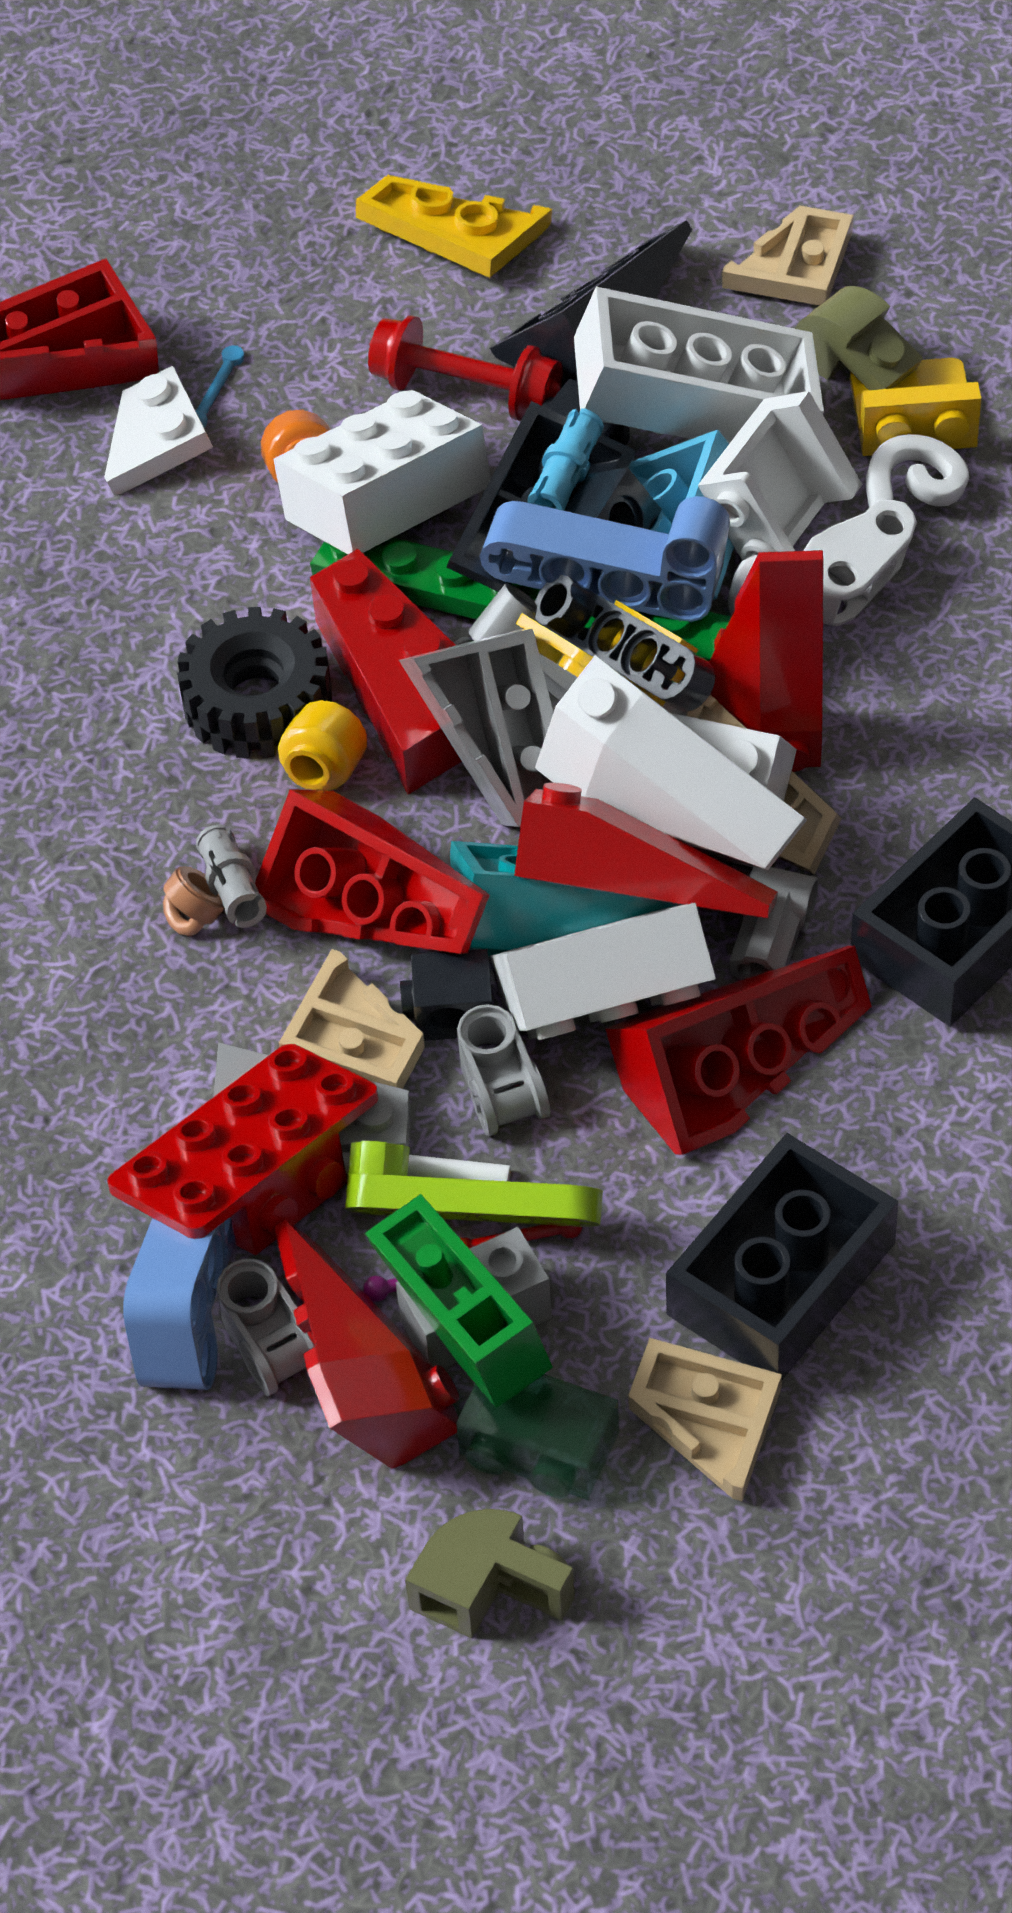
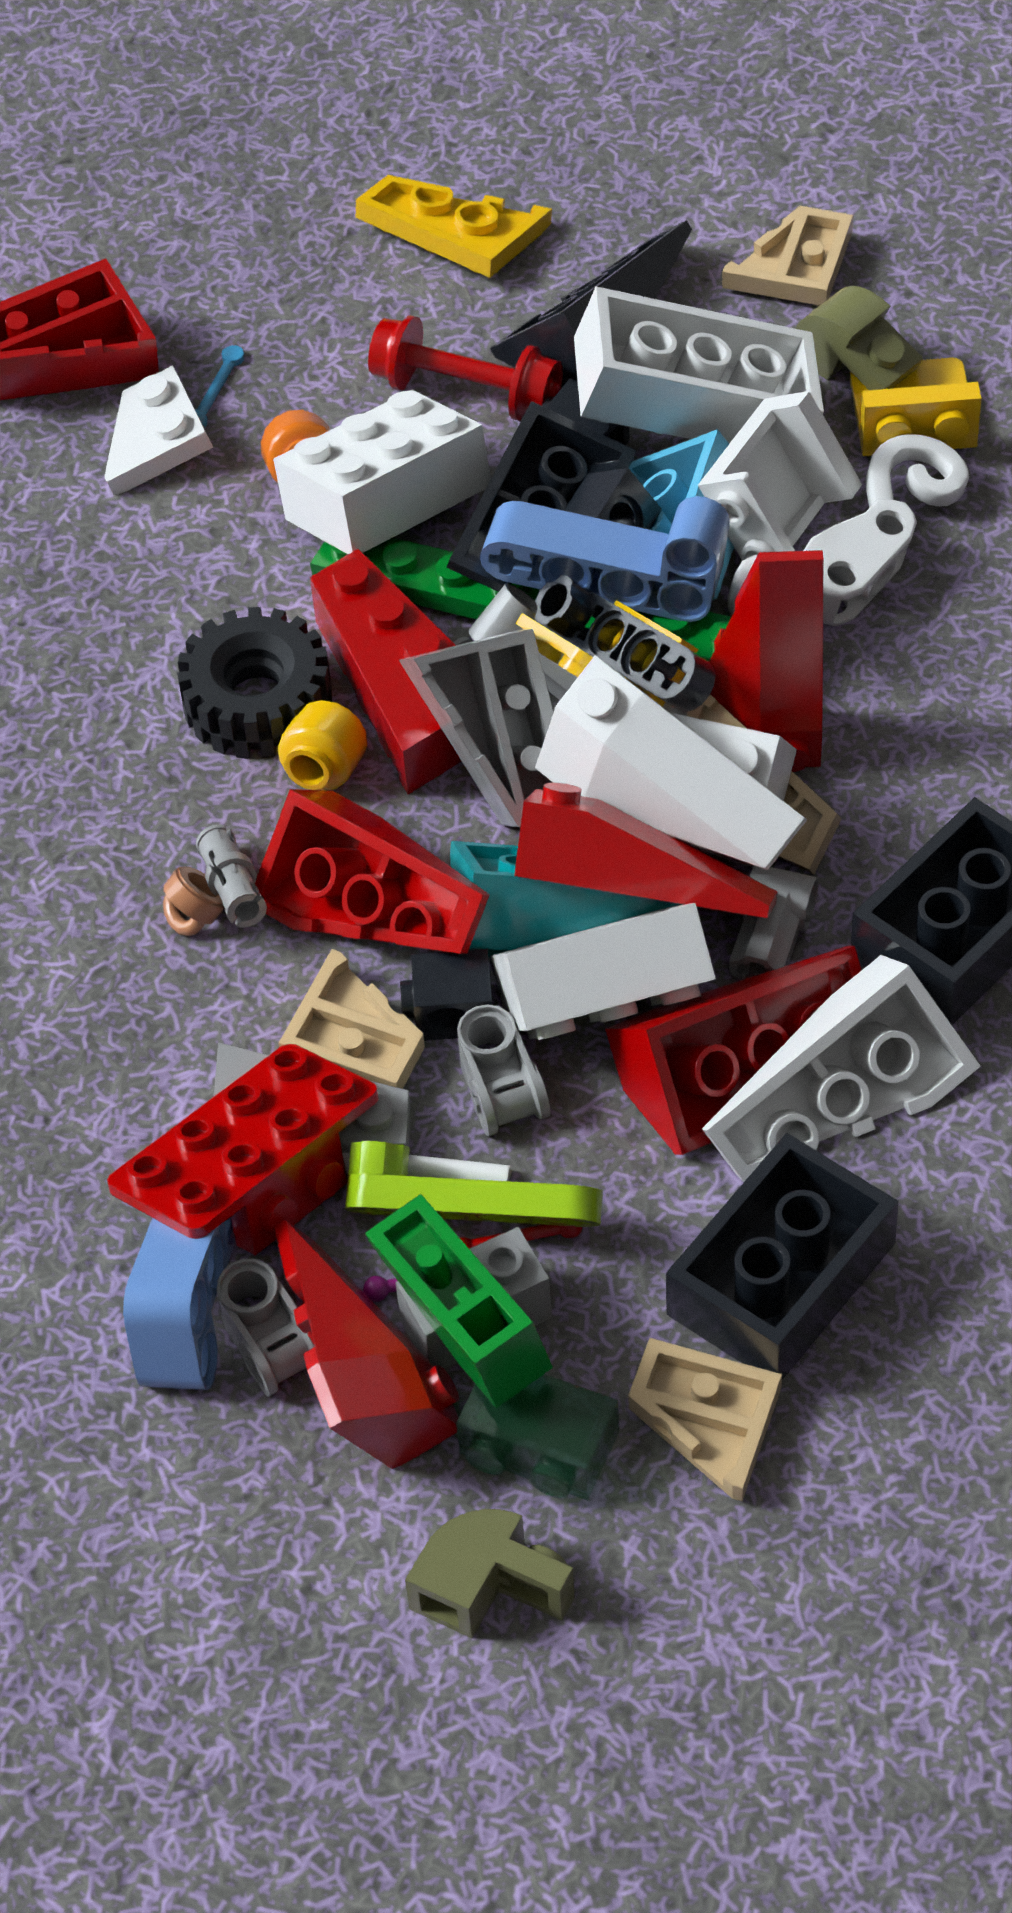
medium azure pin [527,408,604,511] -> none
none -> white wedge [702,955,981,1182]

